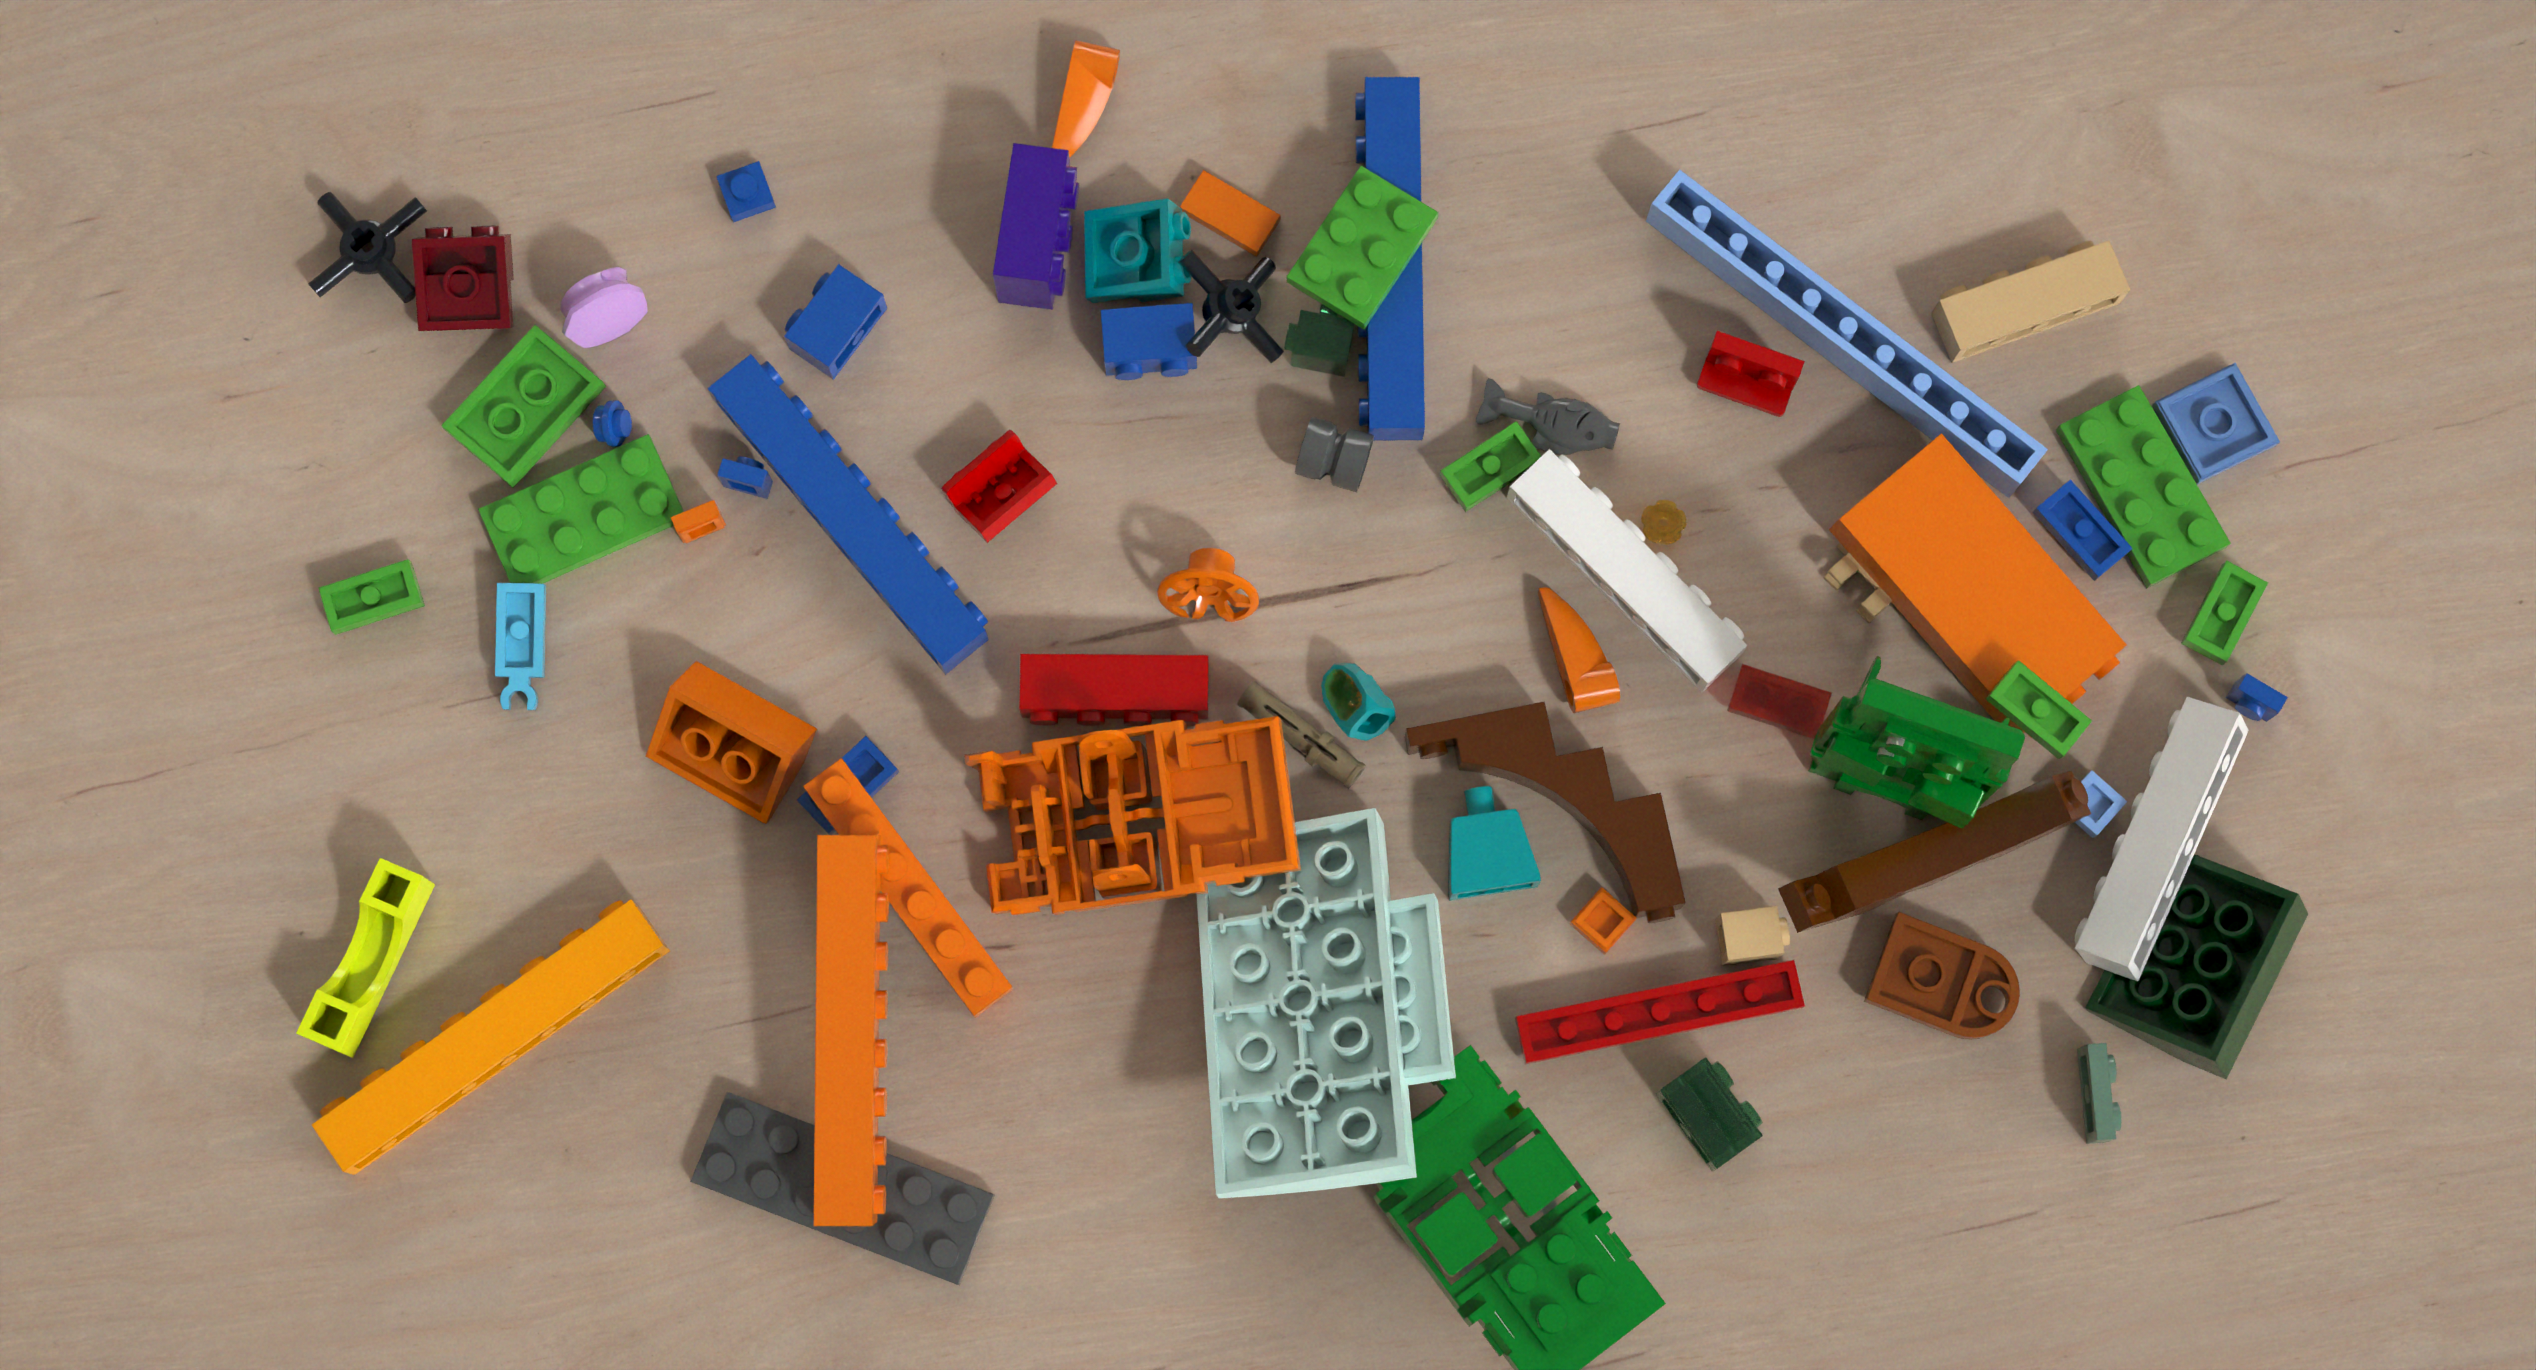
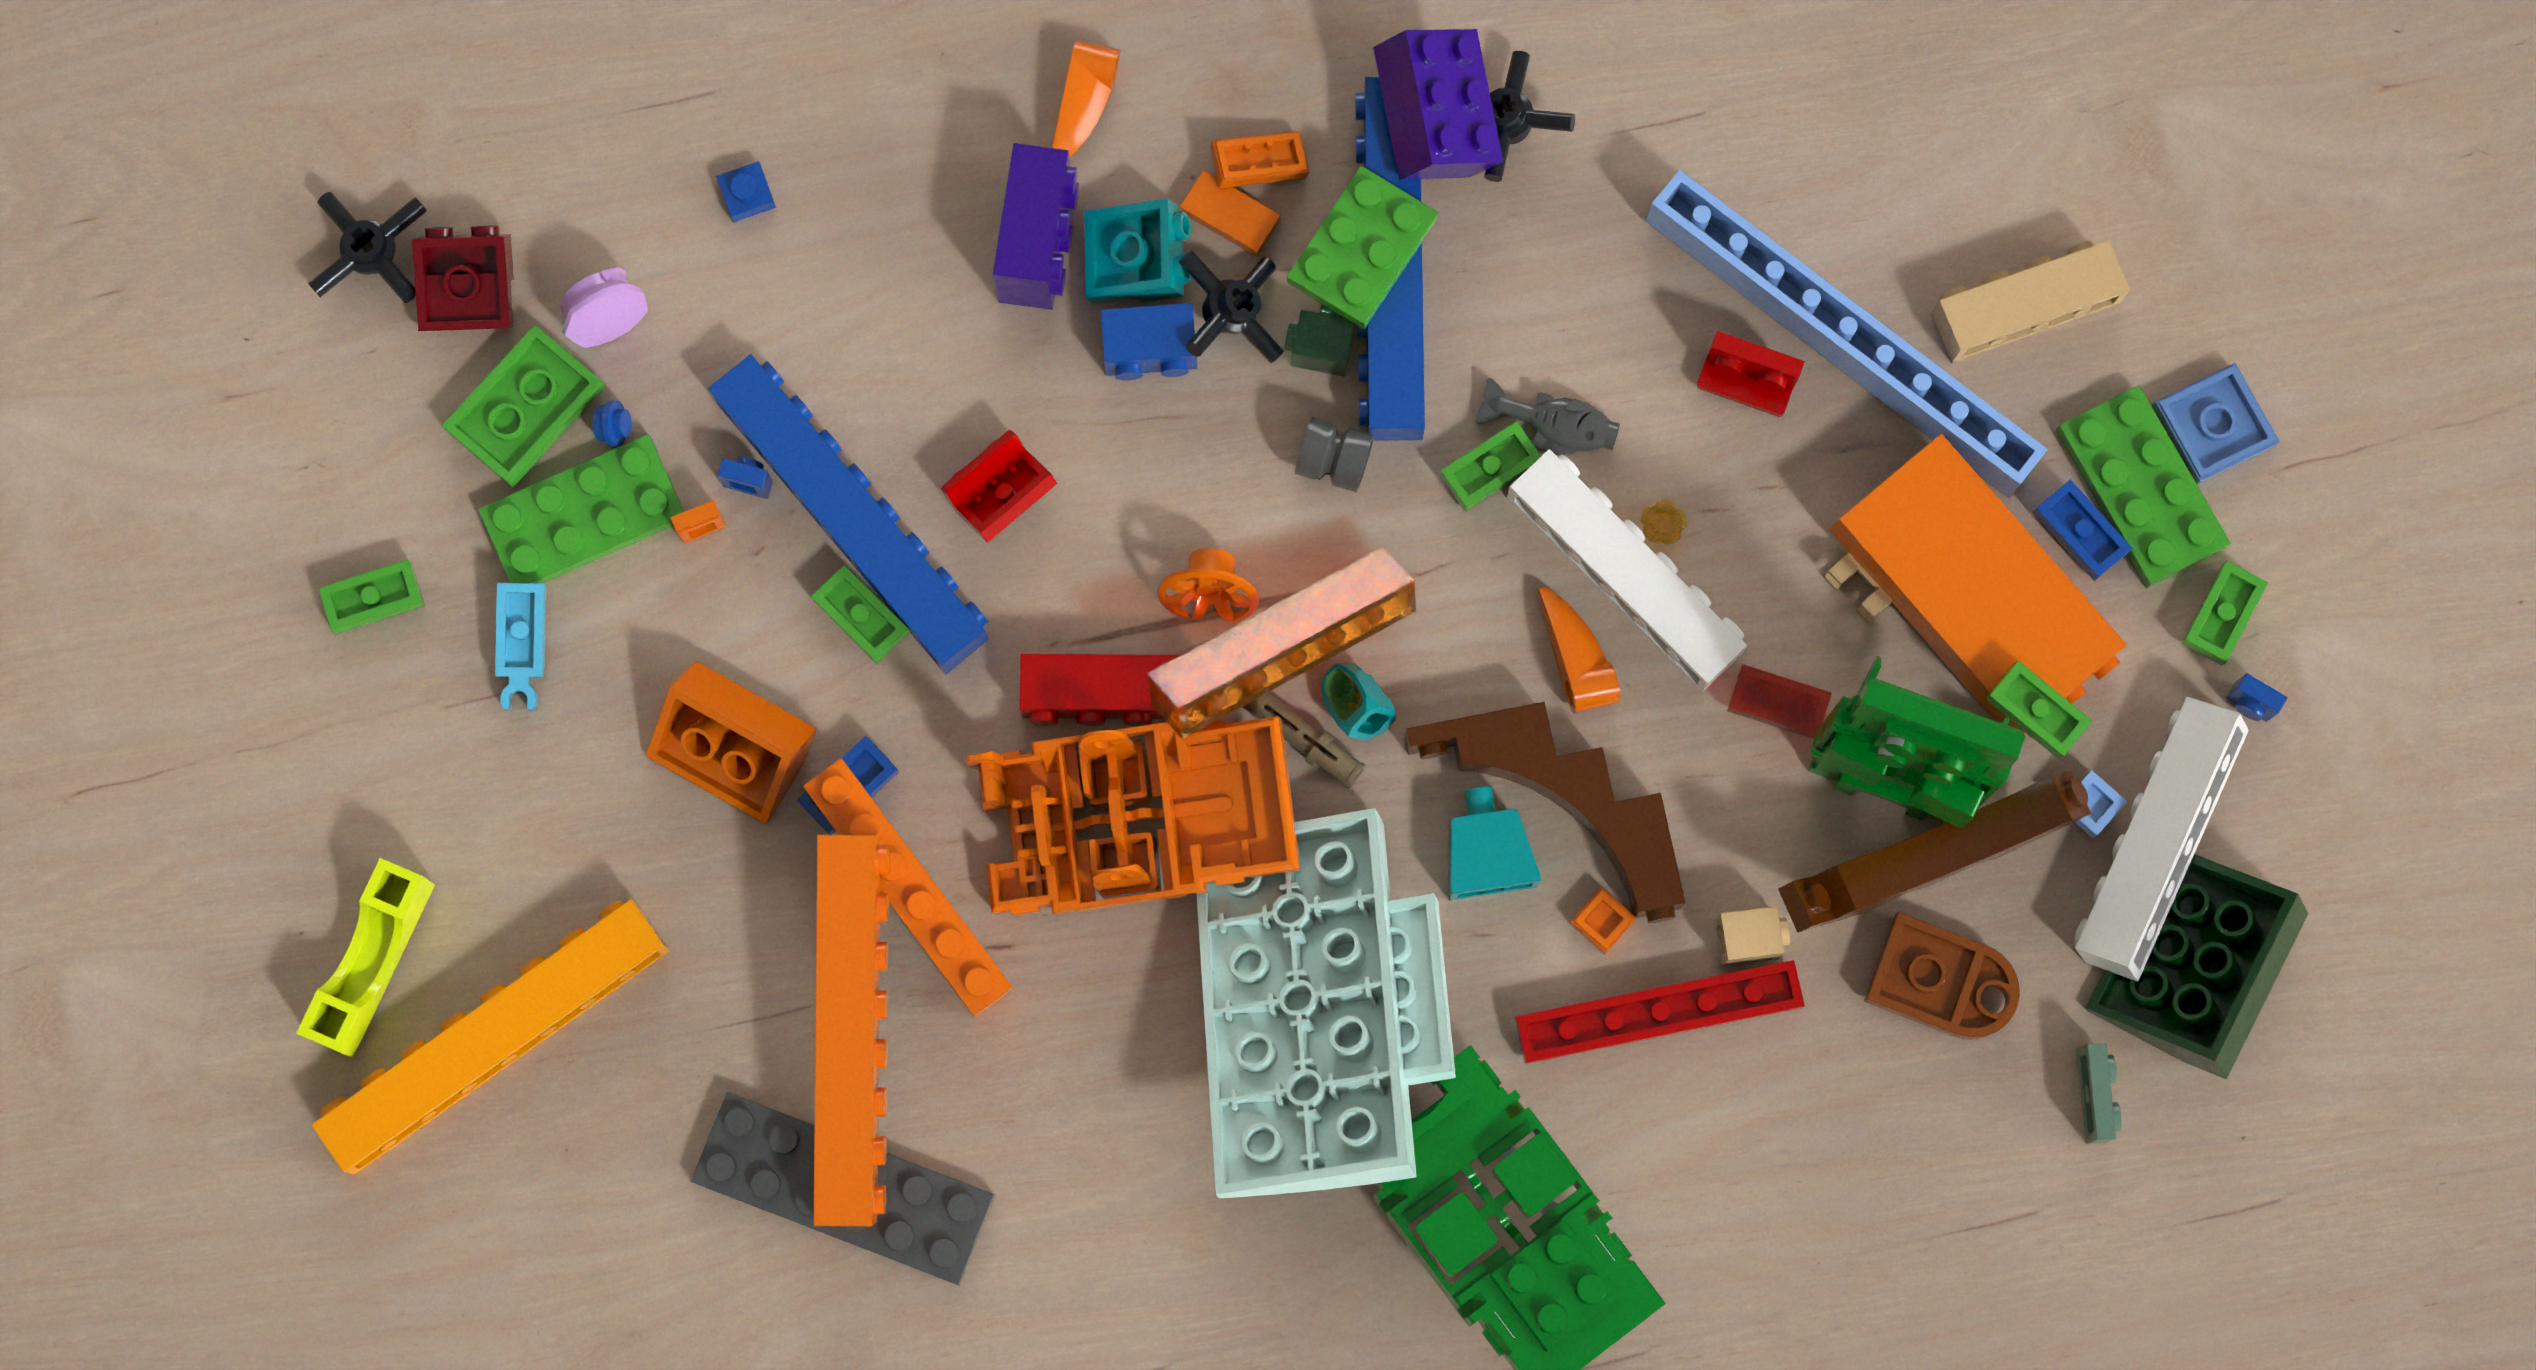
blue brick [784,264,887,380] -> none
clear green brick [1656,1057,1763,1172] -> none
none -> bright green plate [811,565,910,665]
none -> clear orange brick [1147,547,1416,739]
none -> orange plate [1210,131,1309,189]
none -> dark purple brick [1373,29,1503,180]
none -> black bar [1484,51,1575,182]

